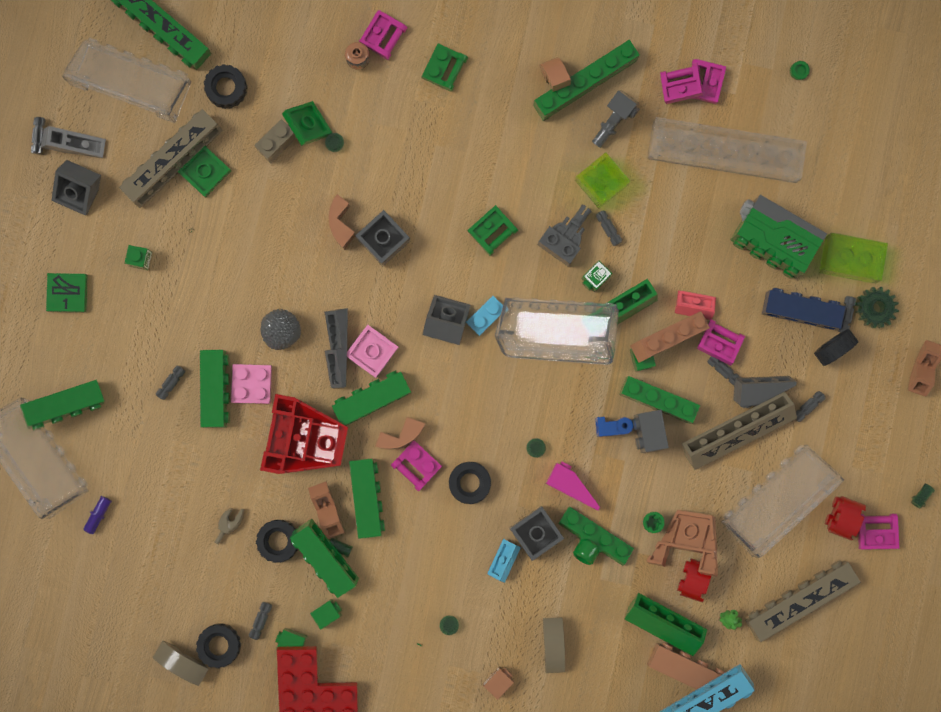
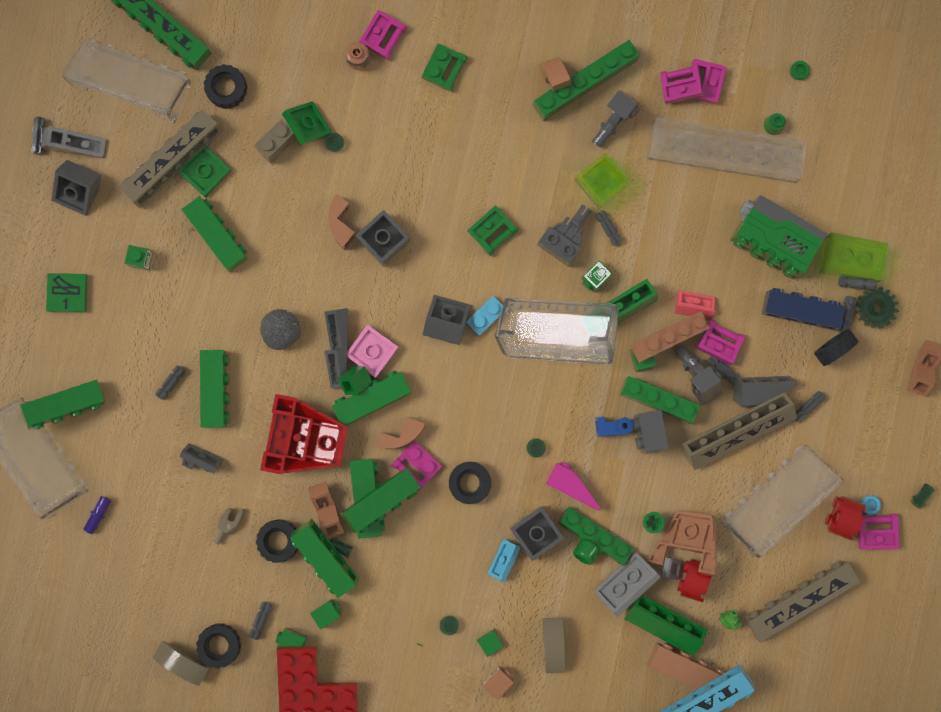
bright pink plate [231,364,272,404] -> none
none -> dark grey hinge [180,443,223,474]
none -> green brick [181,196,248,272]
none -> green brick [337,366,373,395]
none -> green brick [340,468,420,534]
none -> green tile [477,629,503,657]
none -> light grey plate [594,552,660,617]
none -> light grey tile [662,557,682,580]
none -> dark grey brick [675,345,722,406]
none -> green hat [764,113,786,135]
none -> dark grey axle [838,276,877,290]
none -> medium azure tile [860,495,881,515]

